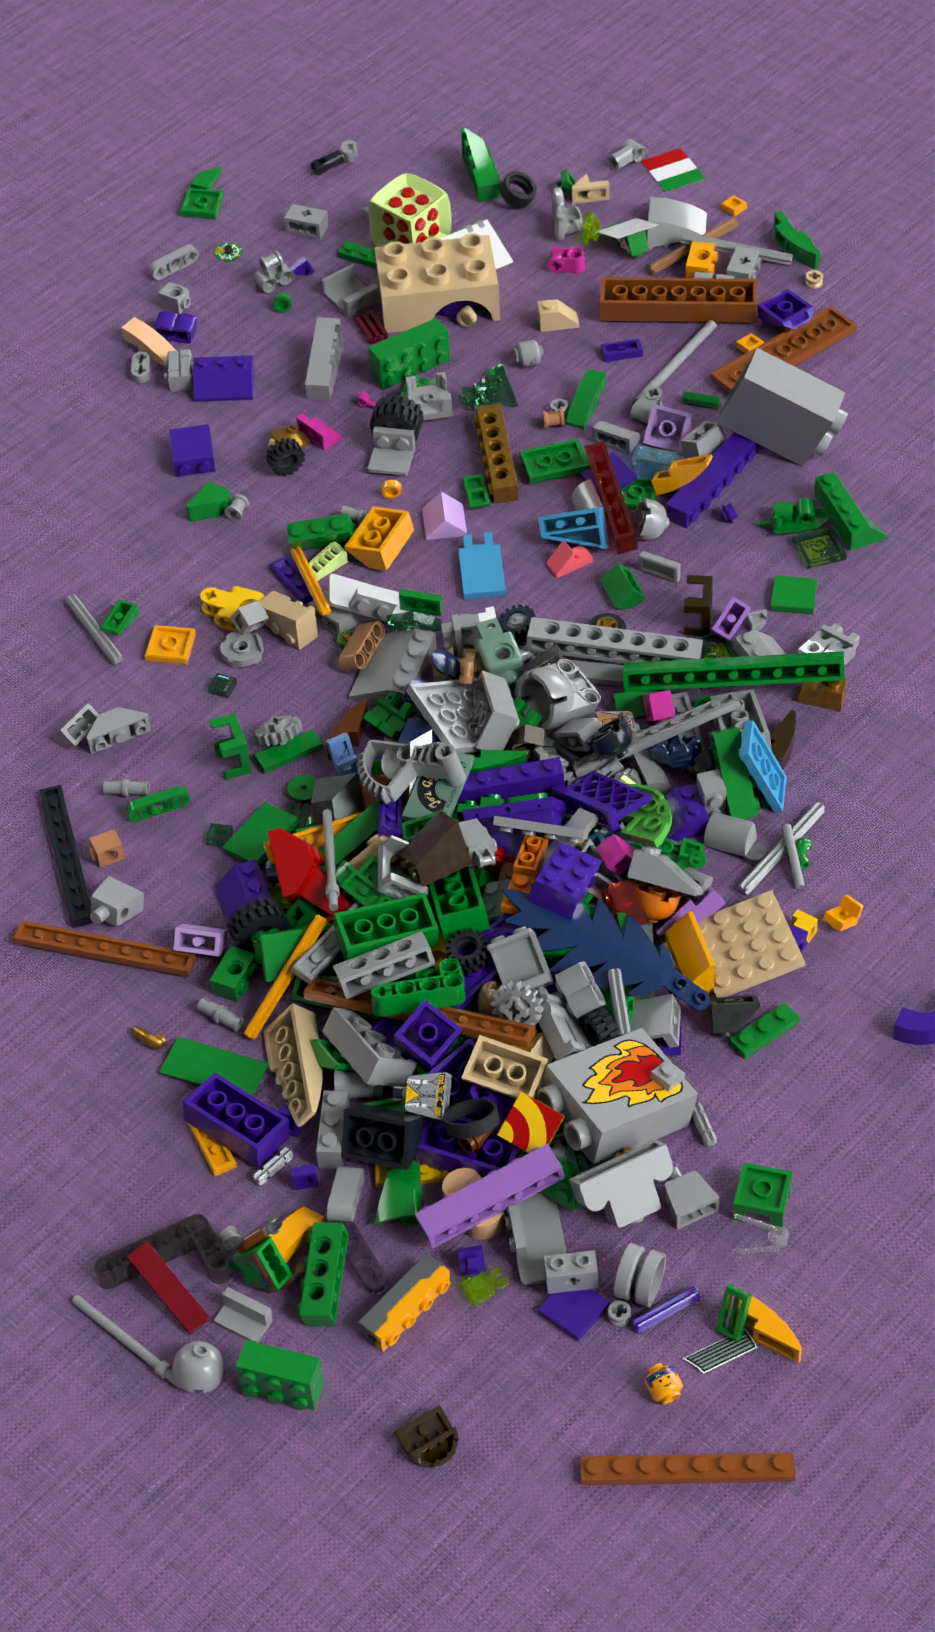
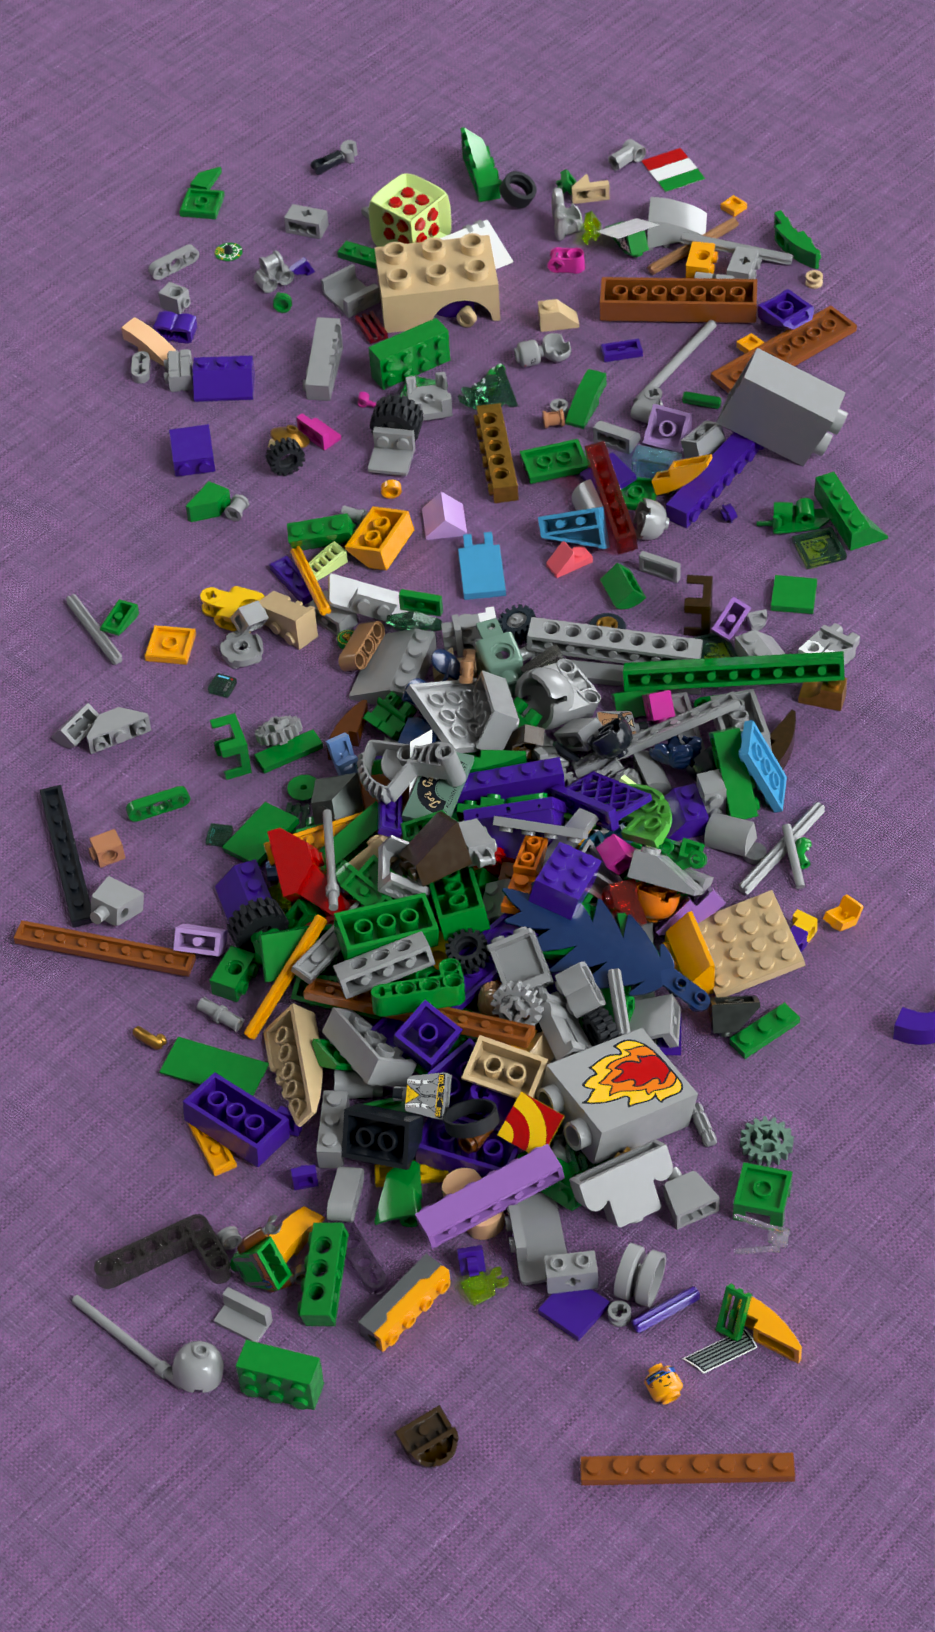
light grey pin [103,779,150,797] -> none
dark red tile [127,1241,210,1335] -> none
light grey axle [252,1147,294,1186] -> none
green slope [463,473,490,509] -> none
light grey plate [650,1060,686,1092] -> none
none -> light grey hair [542,333,571,362]
none -> sand green gear [740,1116,794,1167]

